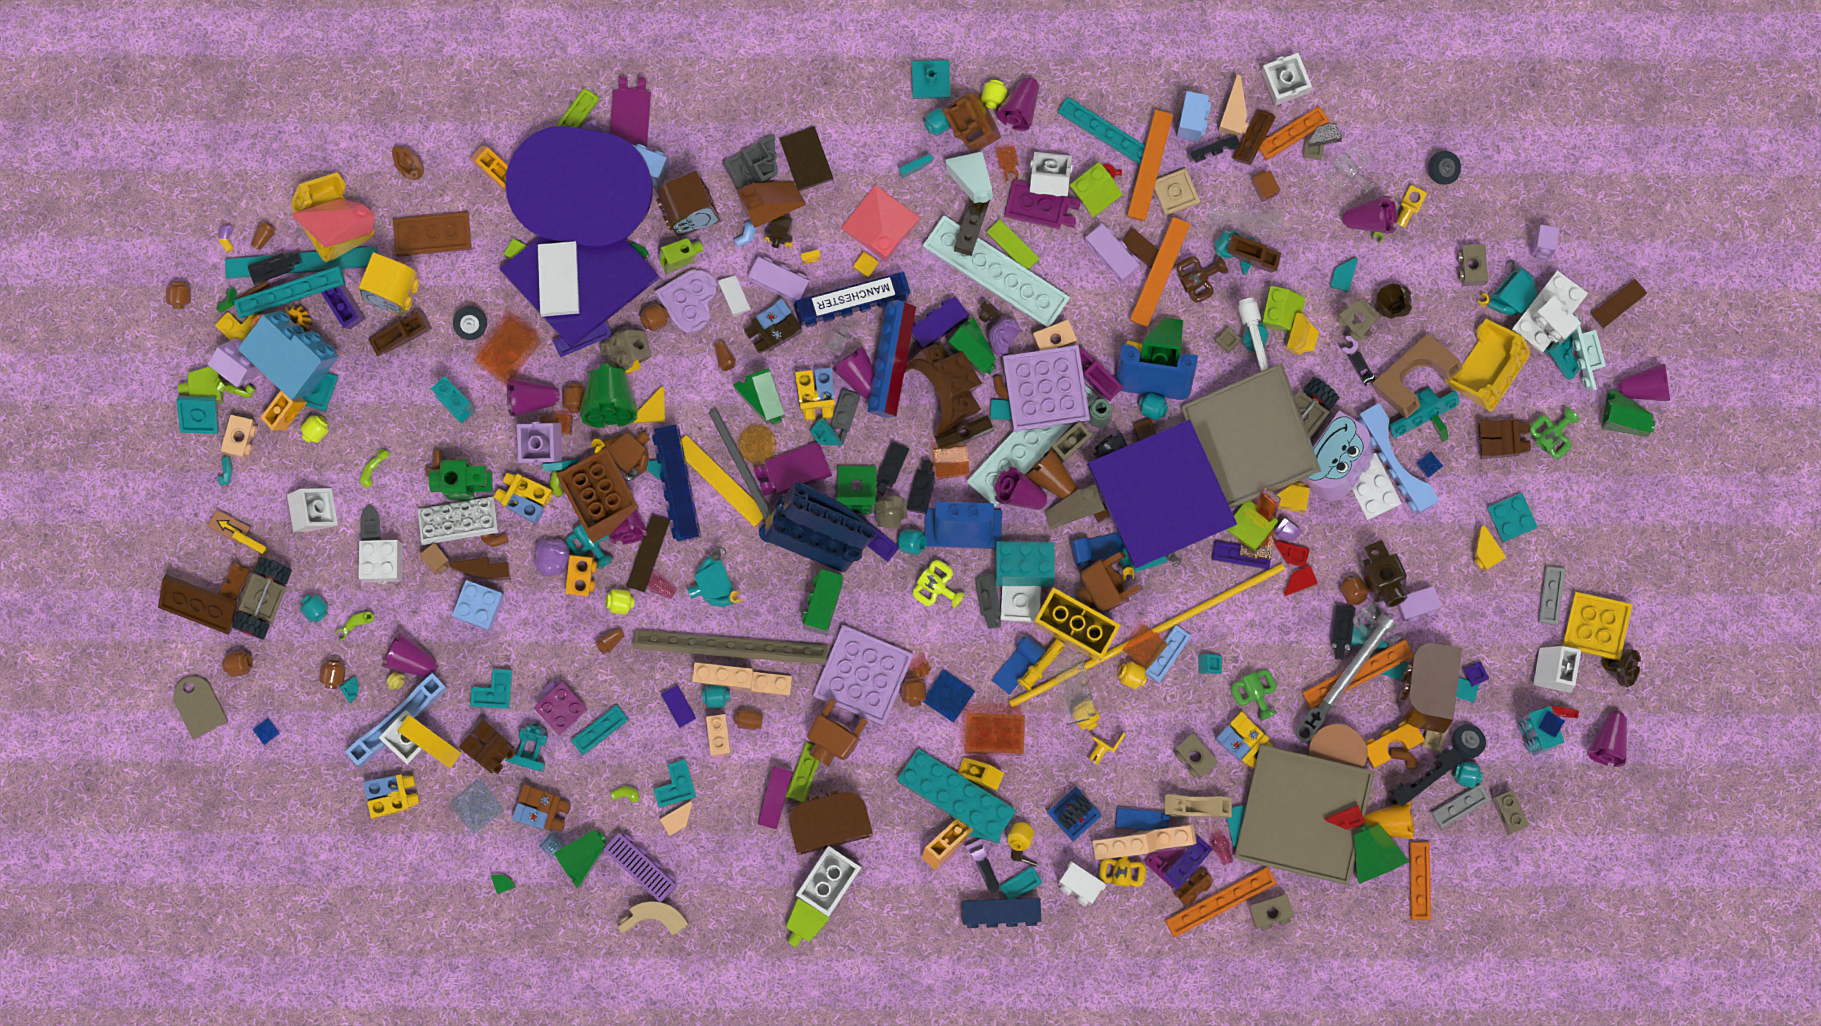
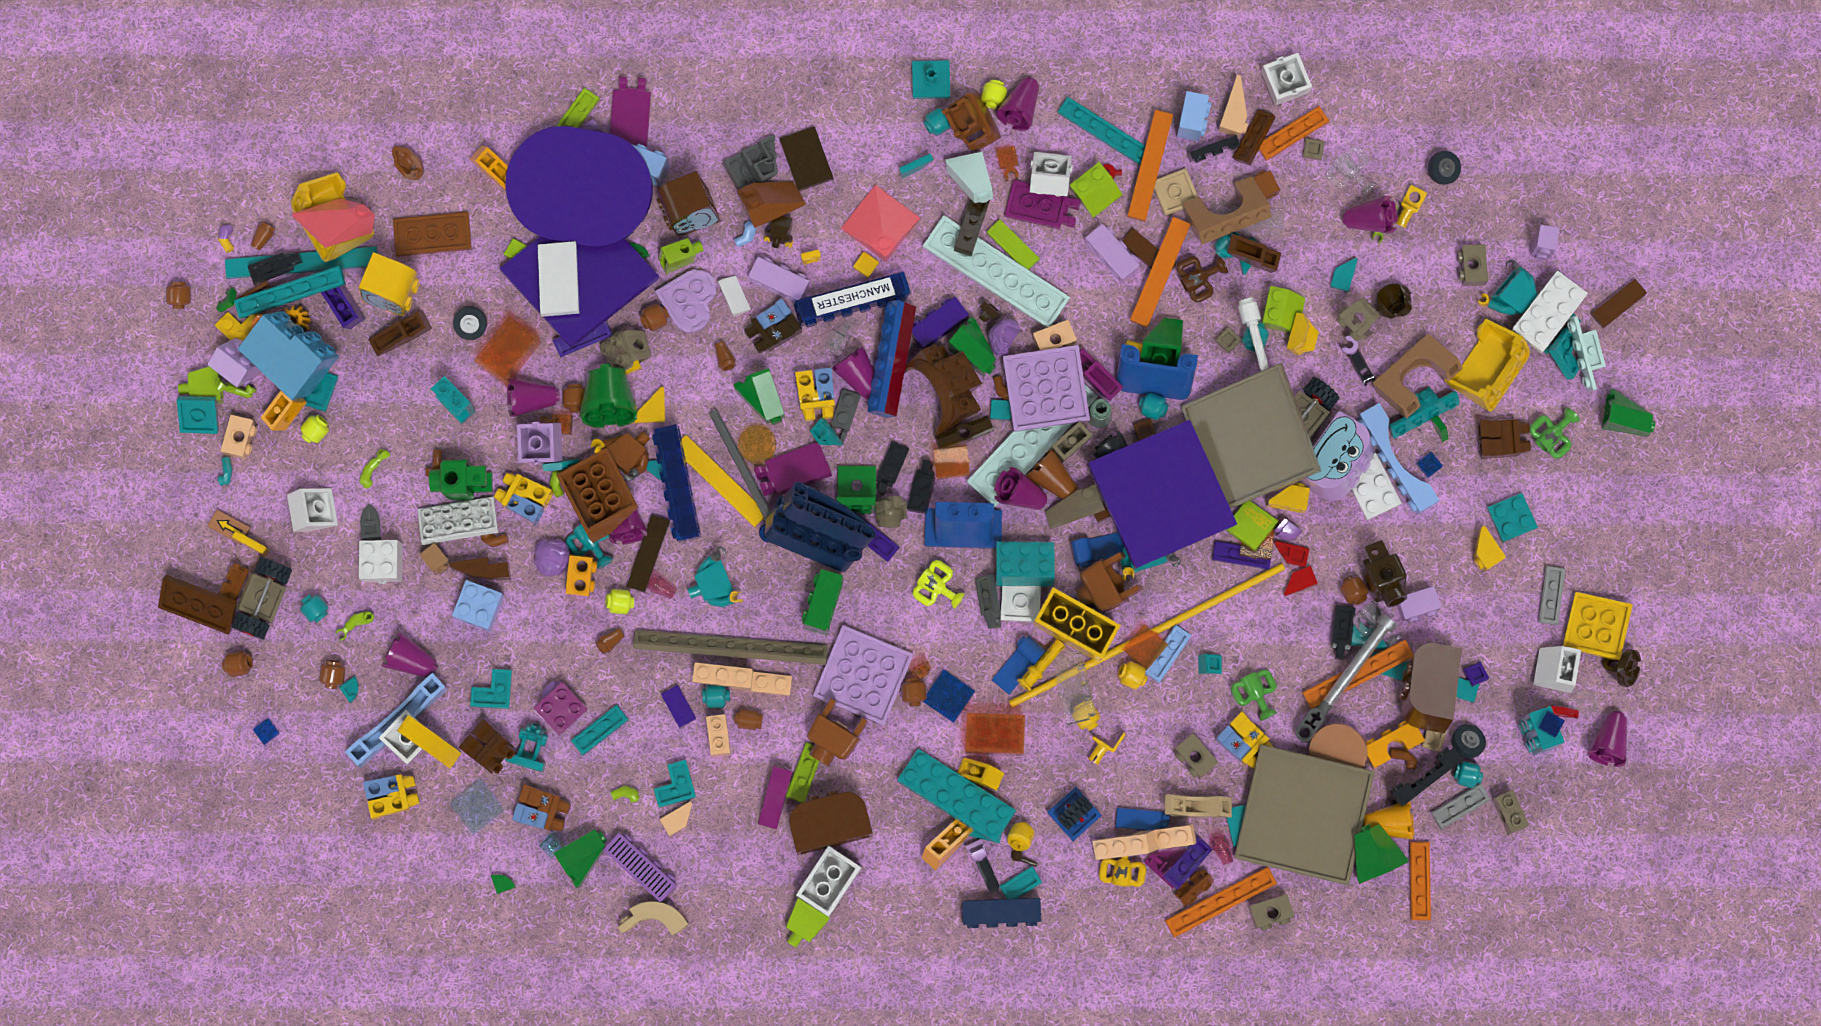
dark tan tile [174,677,228,740] -> none
light yellow plate [387,672,405,690] -> none
teal head [897,529,927,555] -> none
white brick [1058,861,1106,907] -> none
clear red tile [1256,487,1281,522] -> none
clear smoke tile [1308,123,1342,147] -> none
red tile [1325,805,1366,830] -> none
white brick [1534,296,1581,345] -> none
magenta cone [1617,364,1670,401] -> none
none -> medium nougat arch [1182,176,1272,244]

